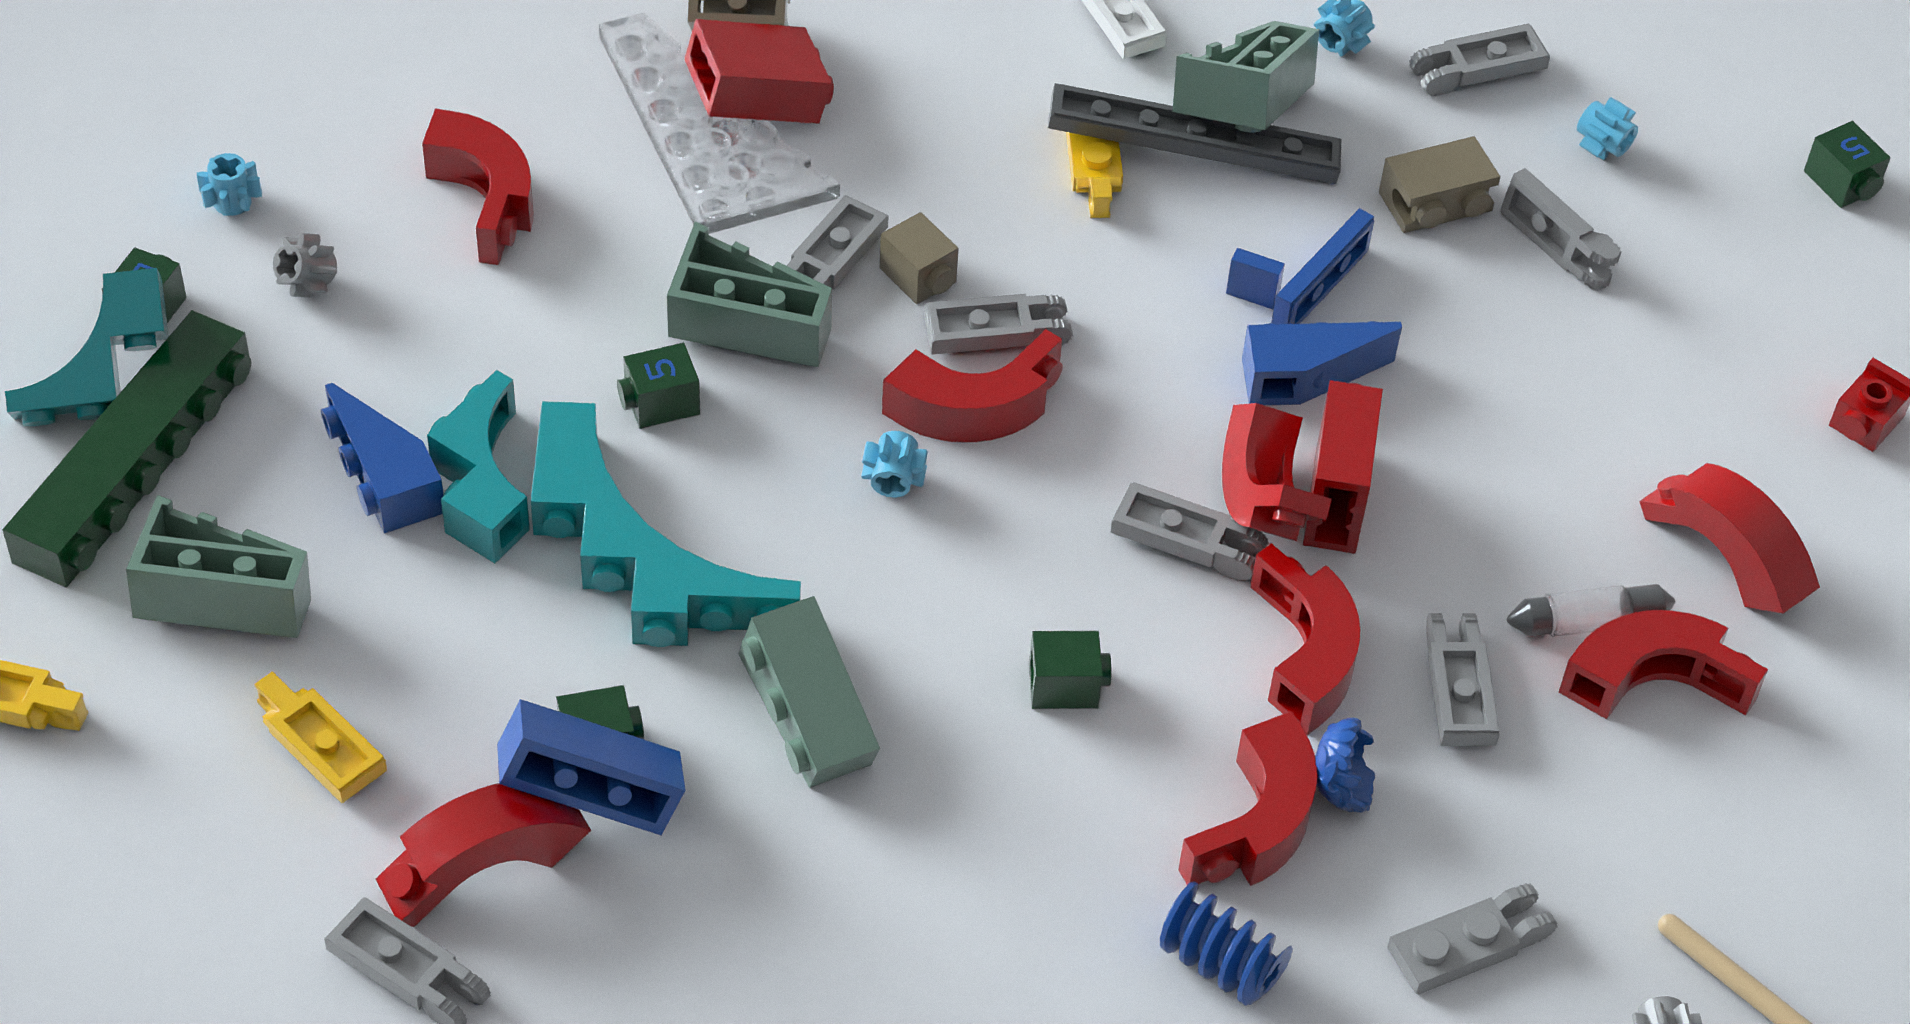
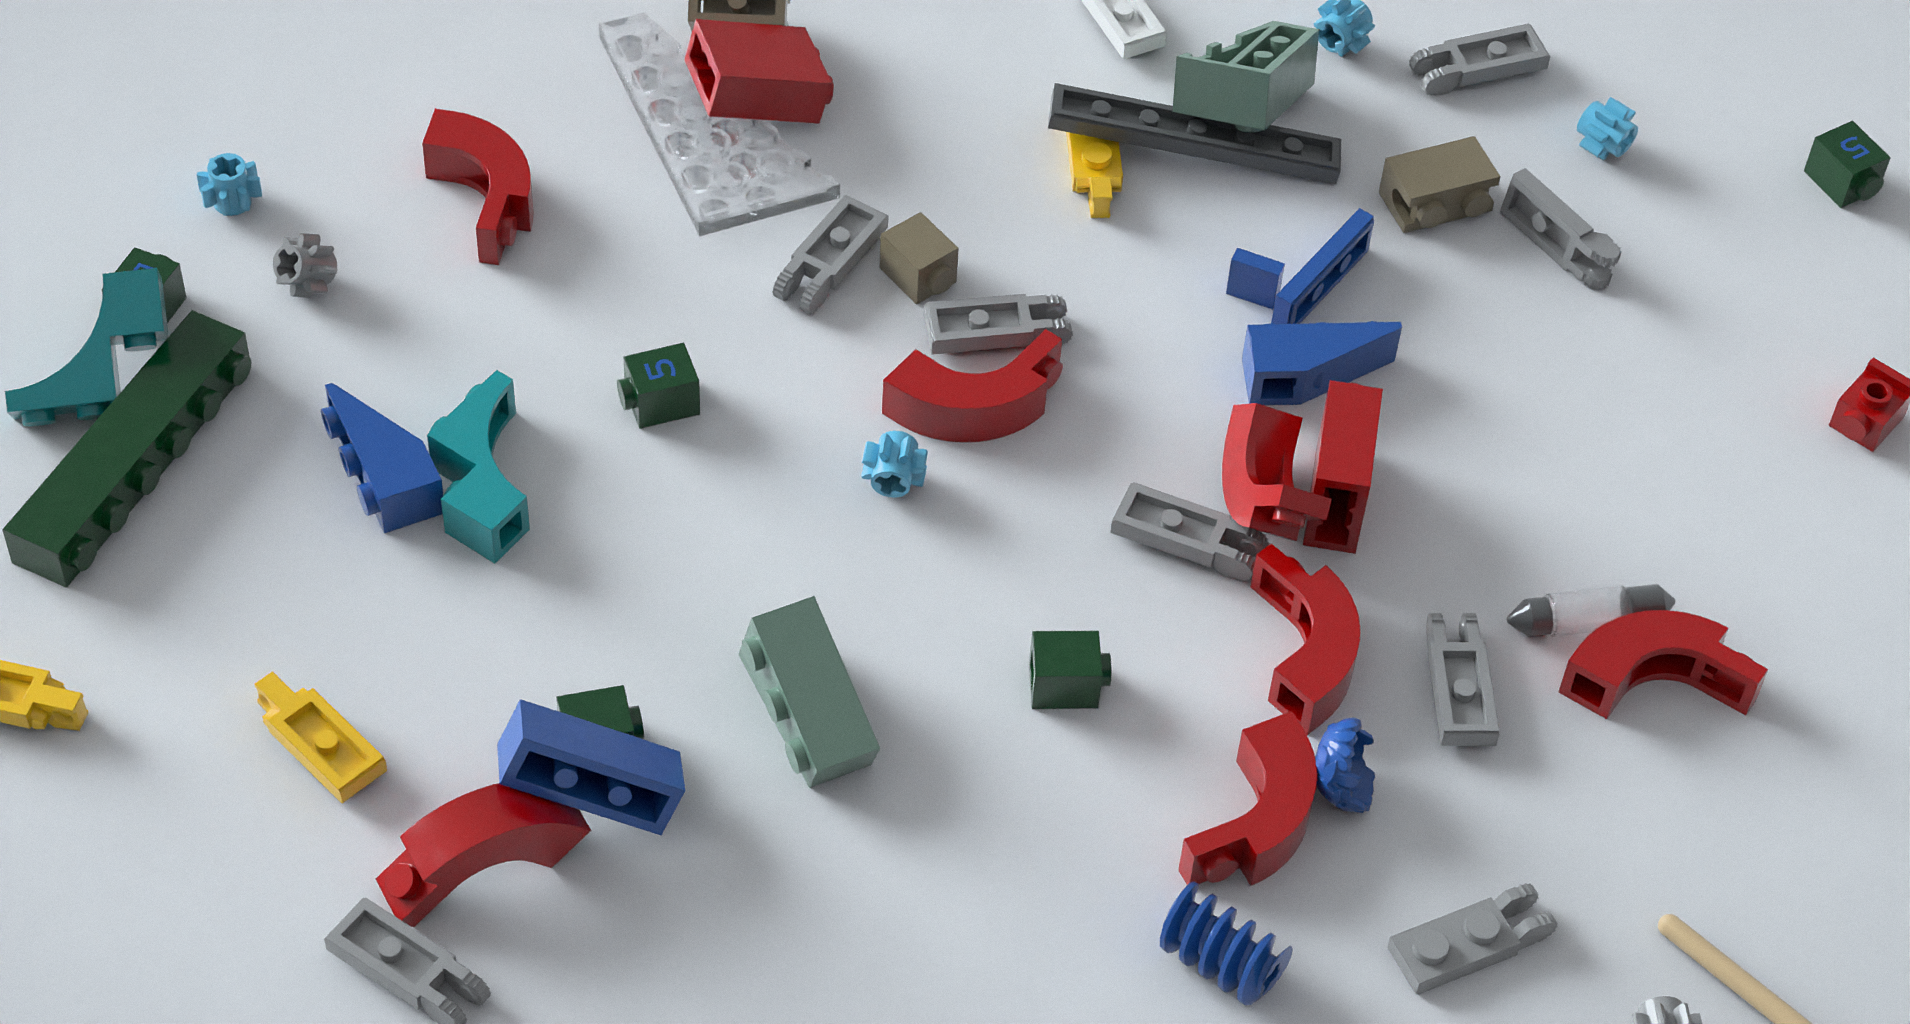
sand green wedge [126,495,311,638] -> none
teal arch [530,401,801,647] -> none
sand green wedge [667,221,832,367] -> none
red arch [1639,463,1820,614] -> none

